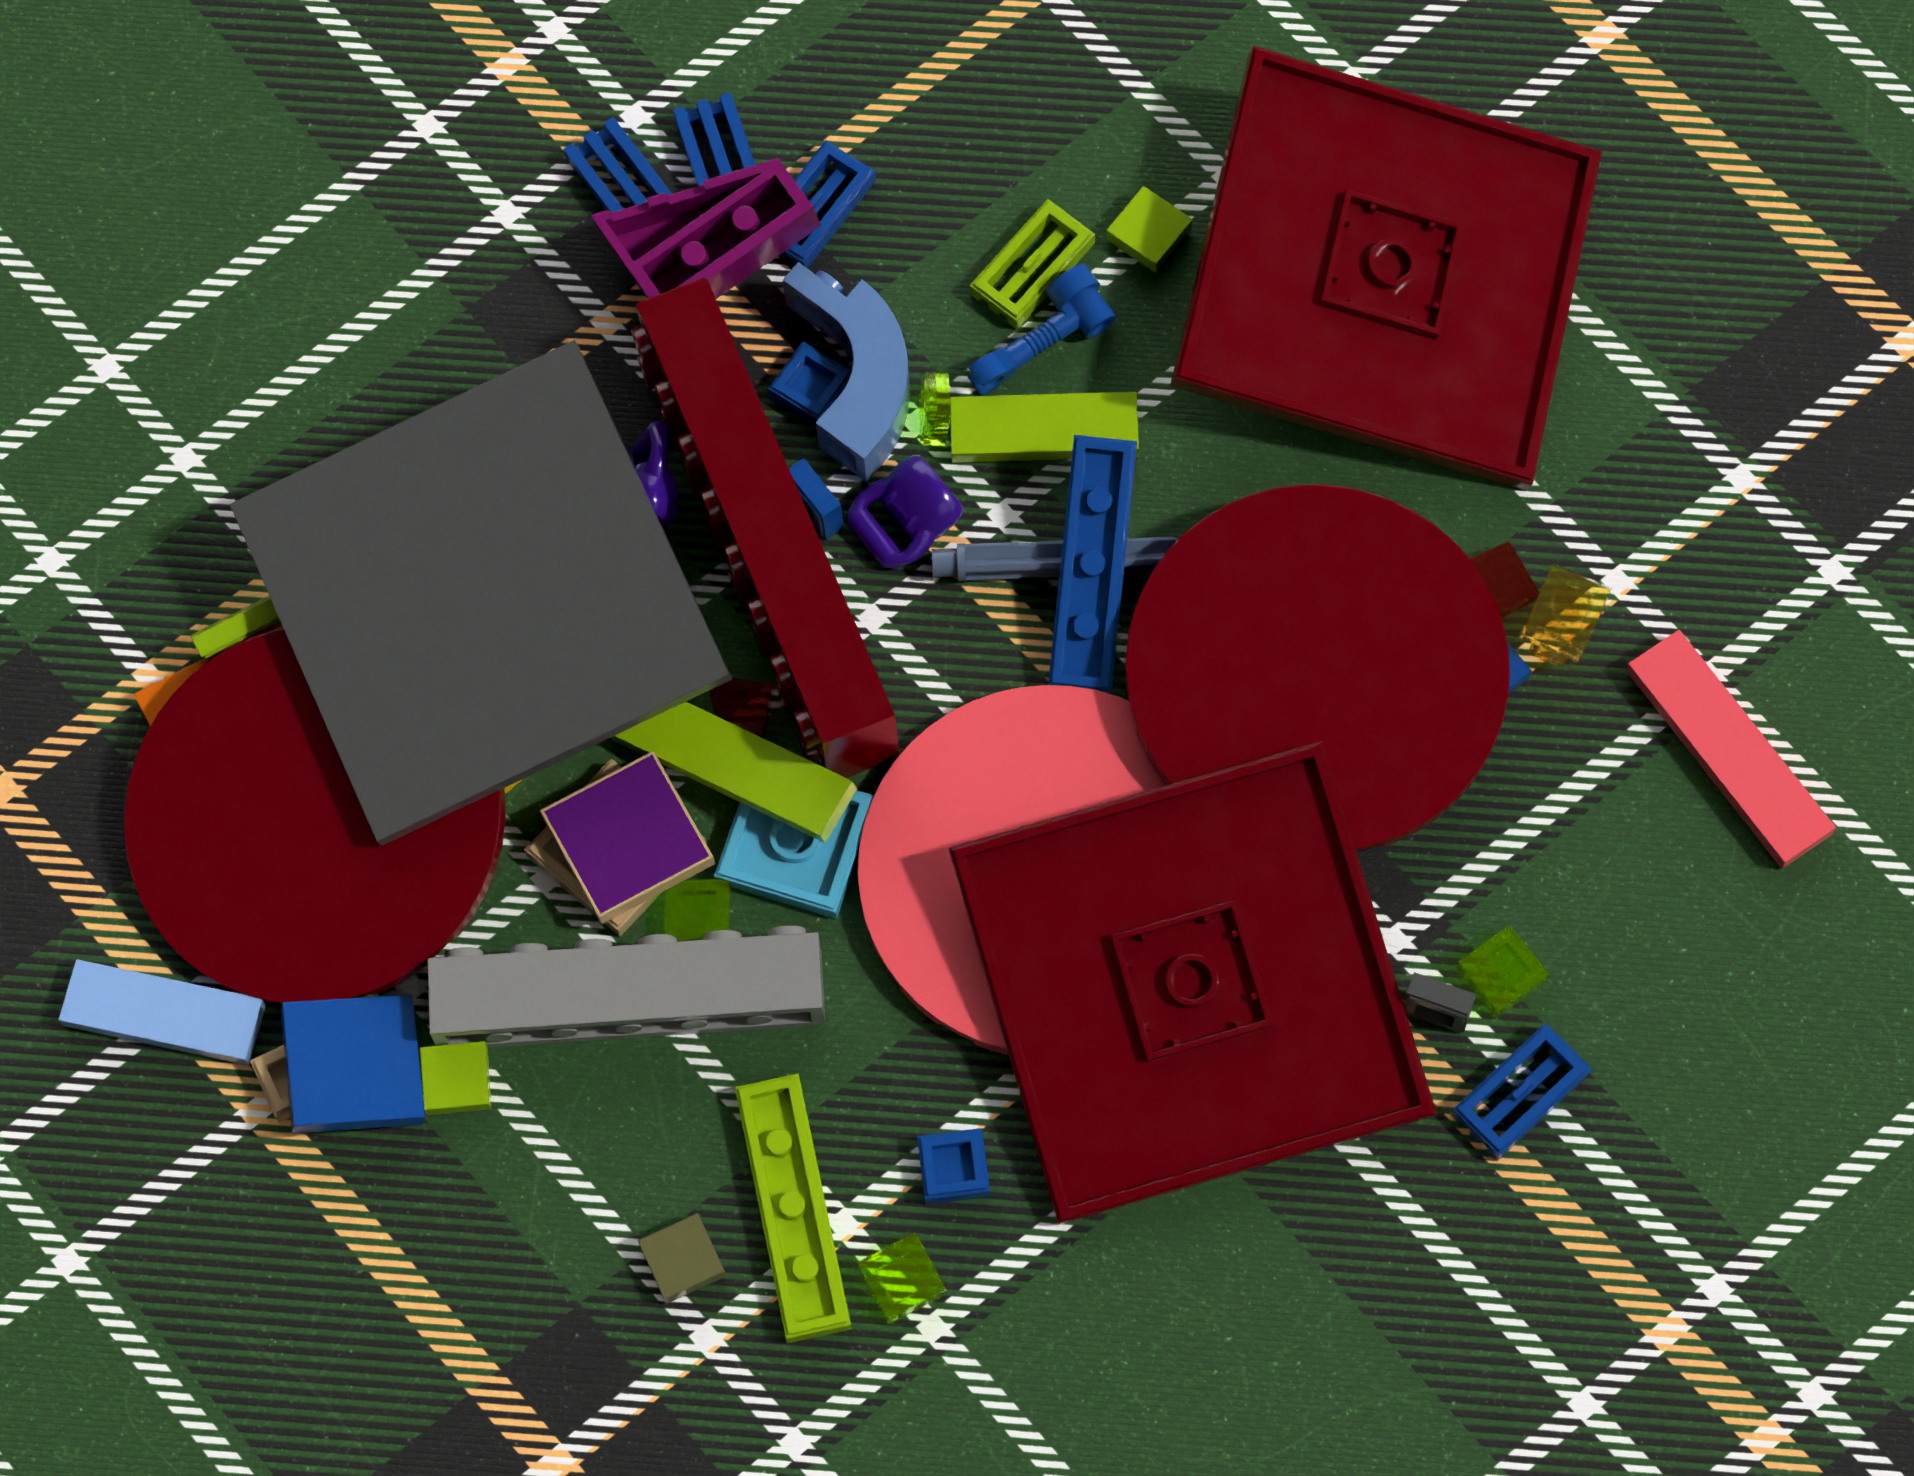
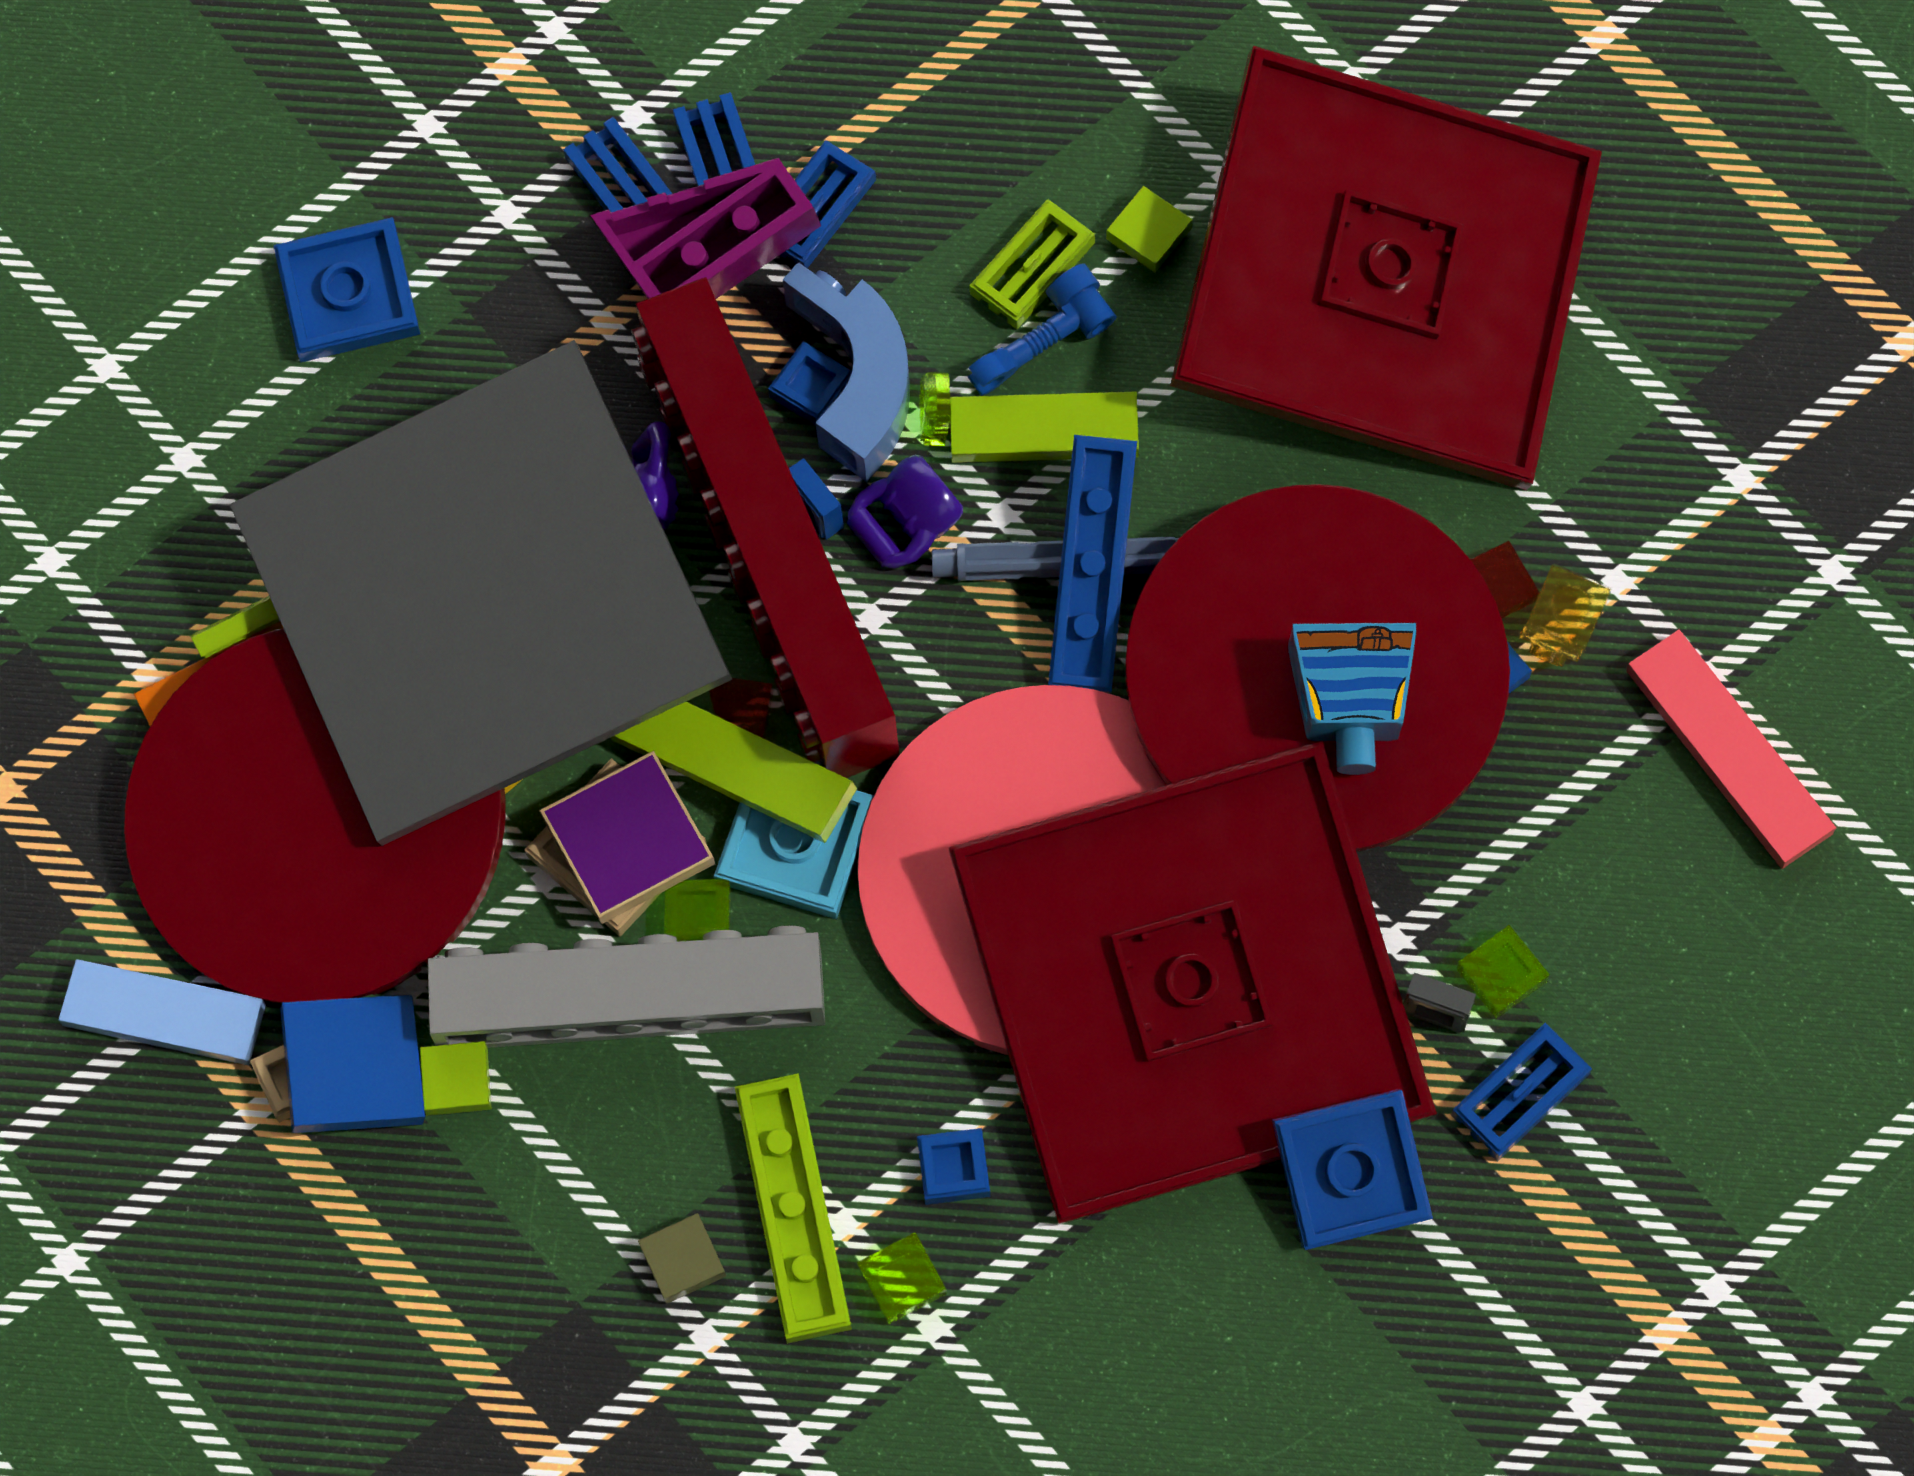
none -> blue tile [273,217,421,363]
none -> blue tile [1272,1089,1433,1250]
none -> torso [1288,623,1416,775]

